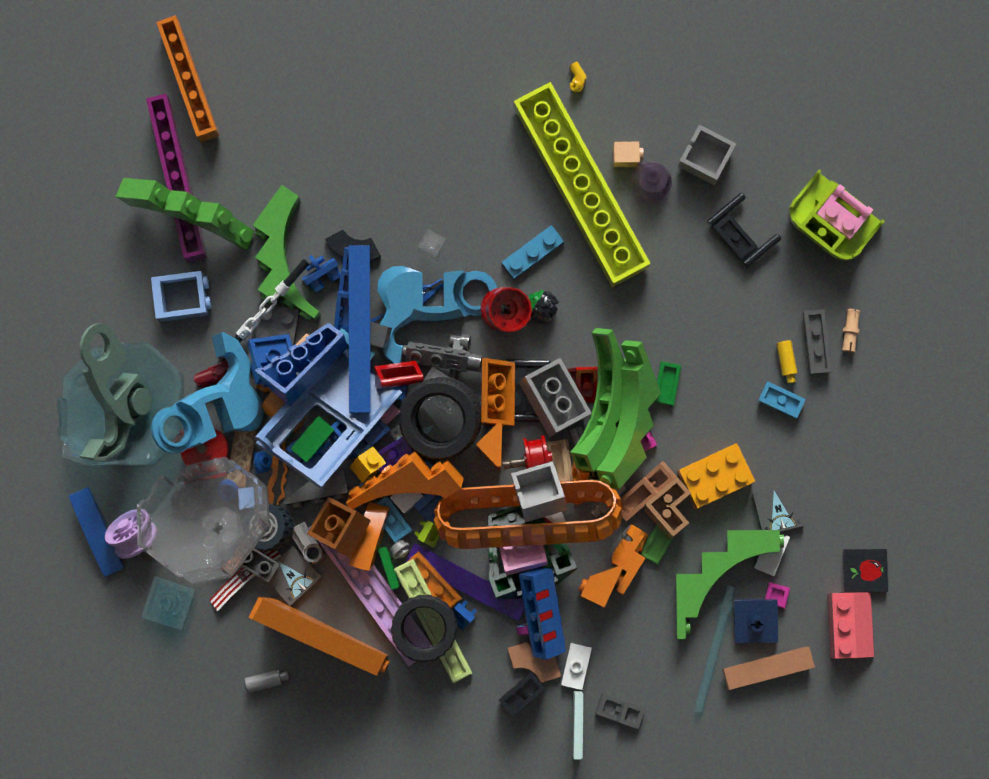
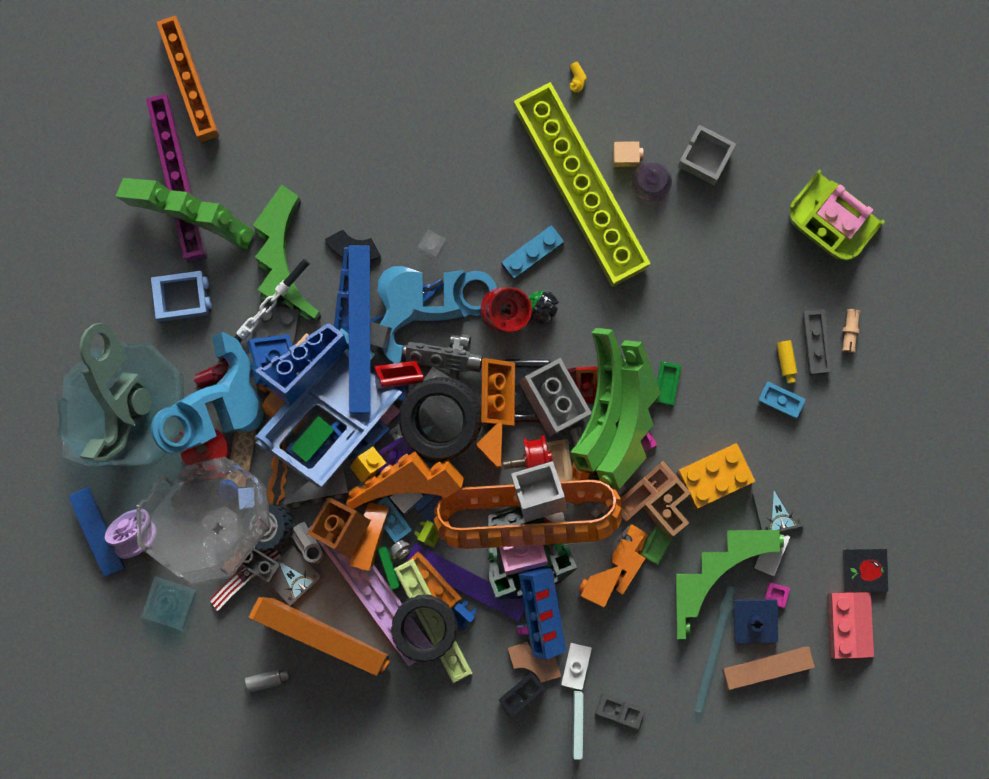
blue plate [254,451,272,474] -> none
blue hips [302,255,340,292] -> none
black plate [707,193,781,268] -> none

